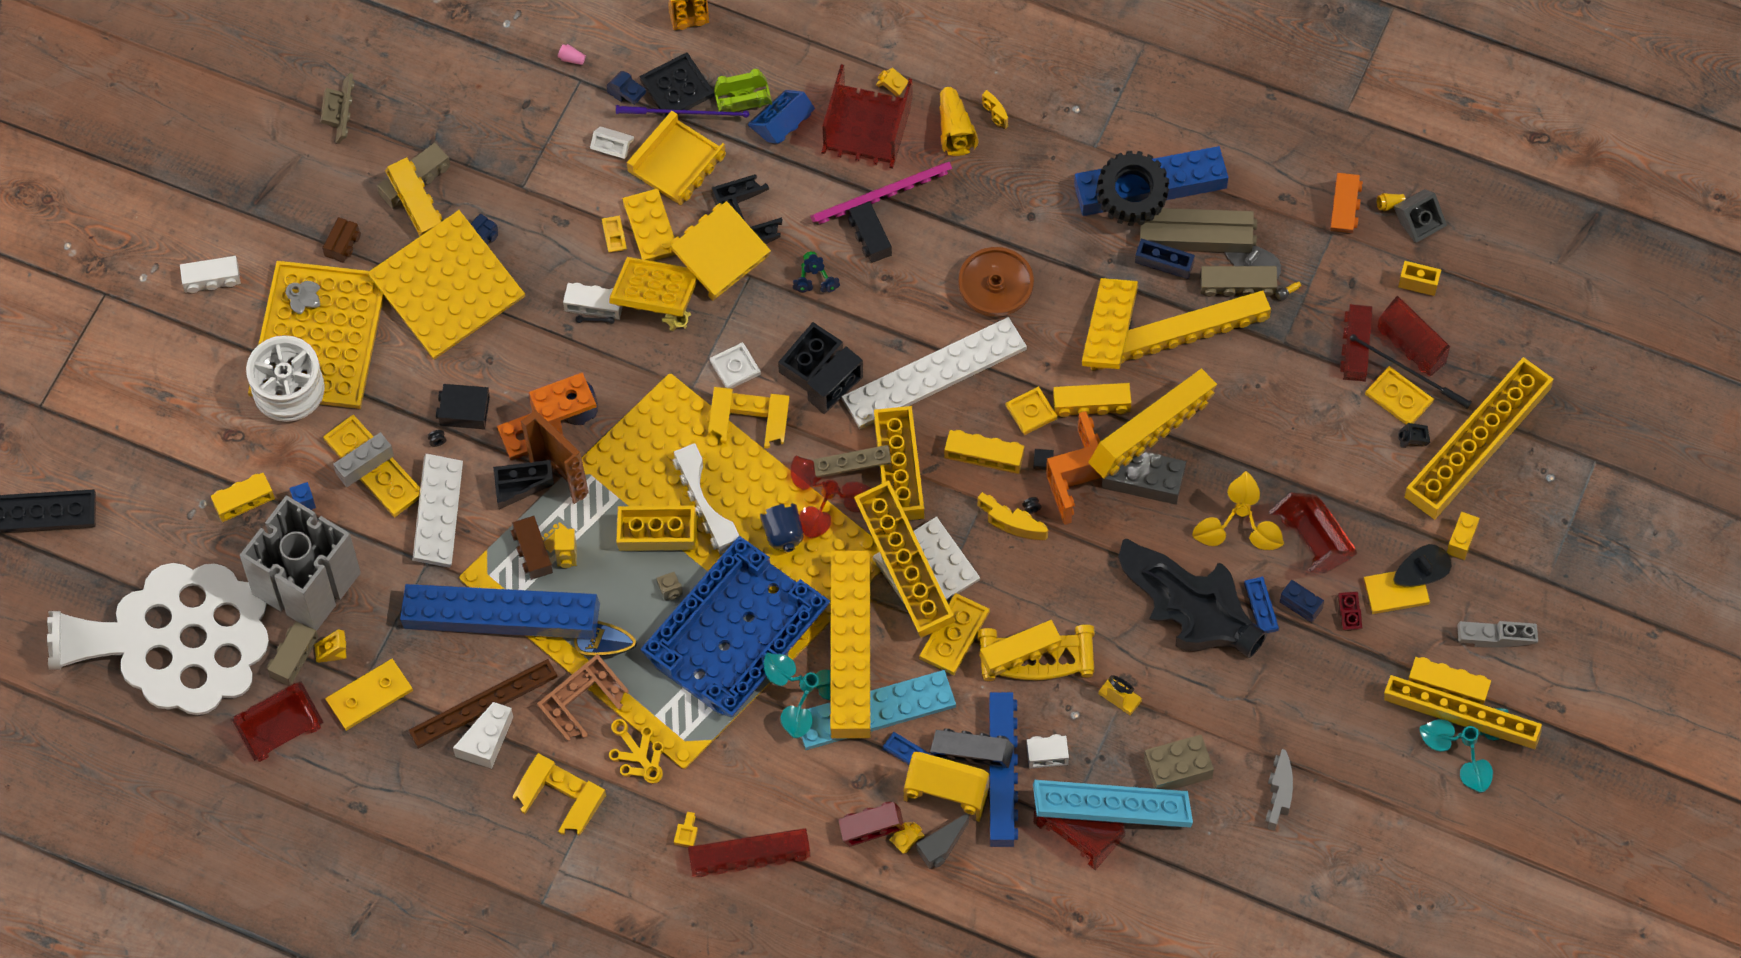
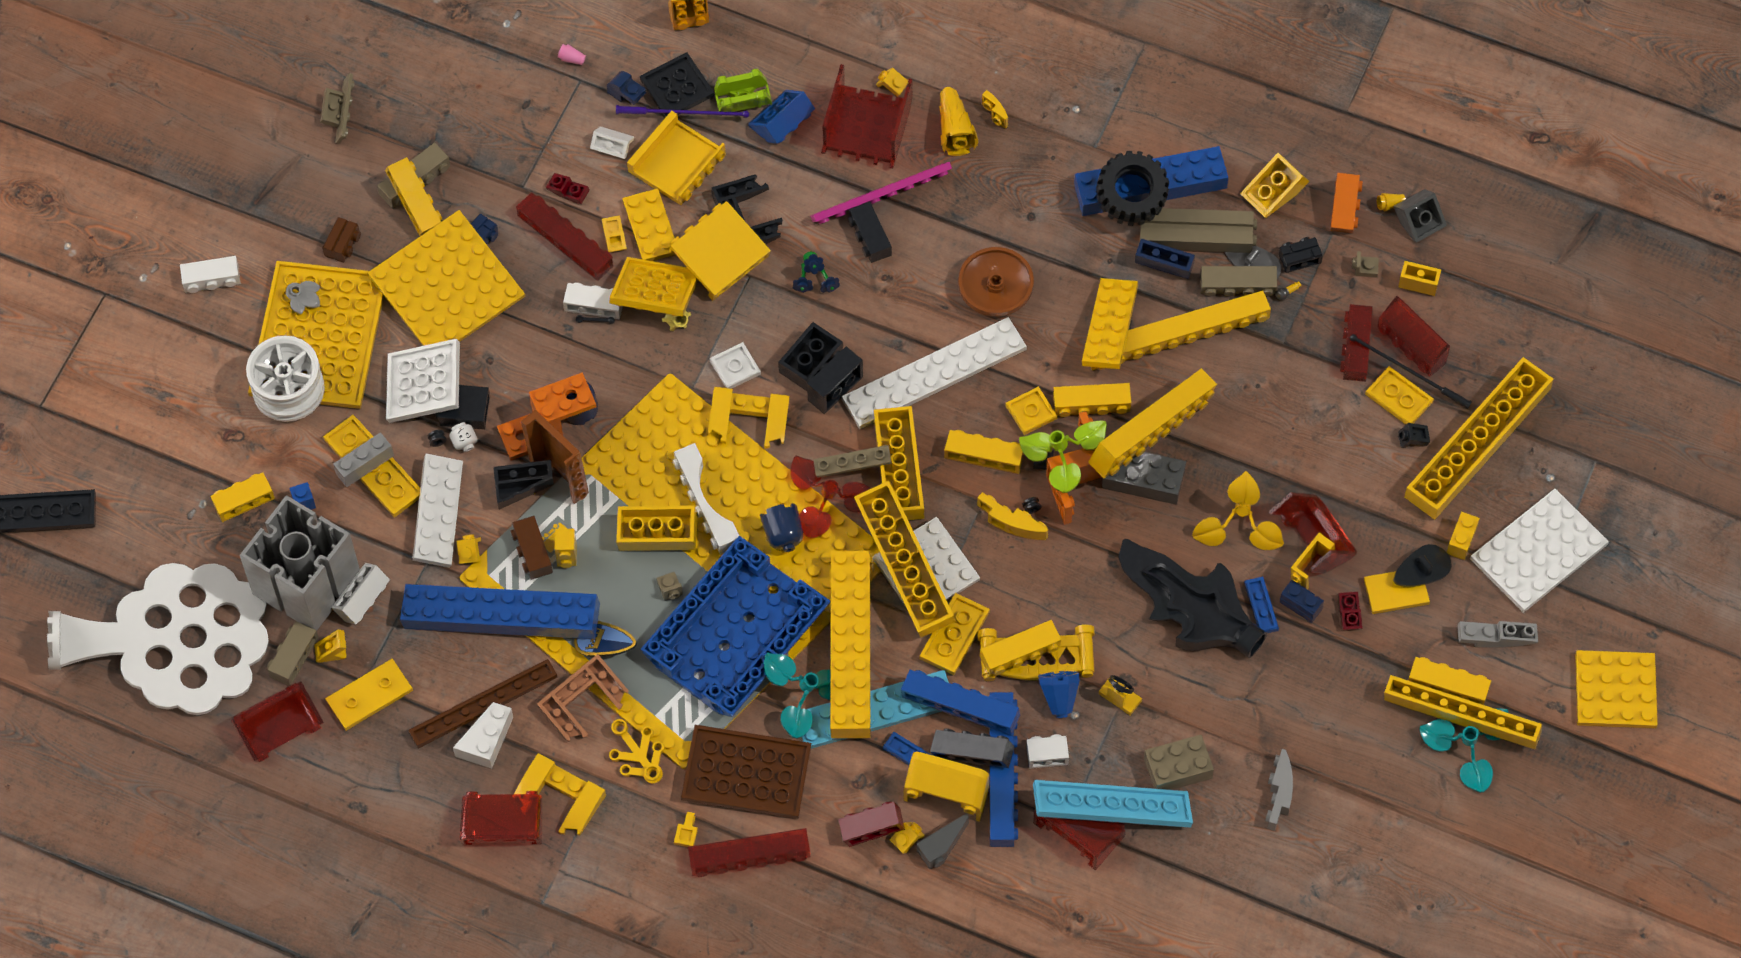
none -> white brick [331,563,390,625]
none -> white plate [386,339,460,423]
none -> white head [449,422,478,452]
none -> yellow bracket [457,534,481,564]
none -> clear red windscreen [459,791,542,845]
none -> clear red brick [516,192,613,281]
none -> dark red slope [546,173,590,204]
none -> reddish brown plate [681,725,811,819]
none -> blue brick [901,670,1020,736]
none -> lime plant [1019,421,1107,493]
none -> blue cone [1038,671,1080,718]
none -> yellow slope [1240,153,1309,218]
none -> black brick [1279,237,1323,273]
none -> yellow panel [1291,533,1335,590]
none -> dark tan bracket [1352,251,1379,278]
none -> white plate [1470,489,1609,613]
none -> yellow plate [1575,650,1658,728]

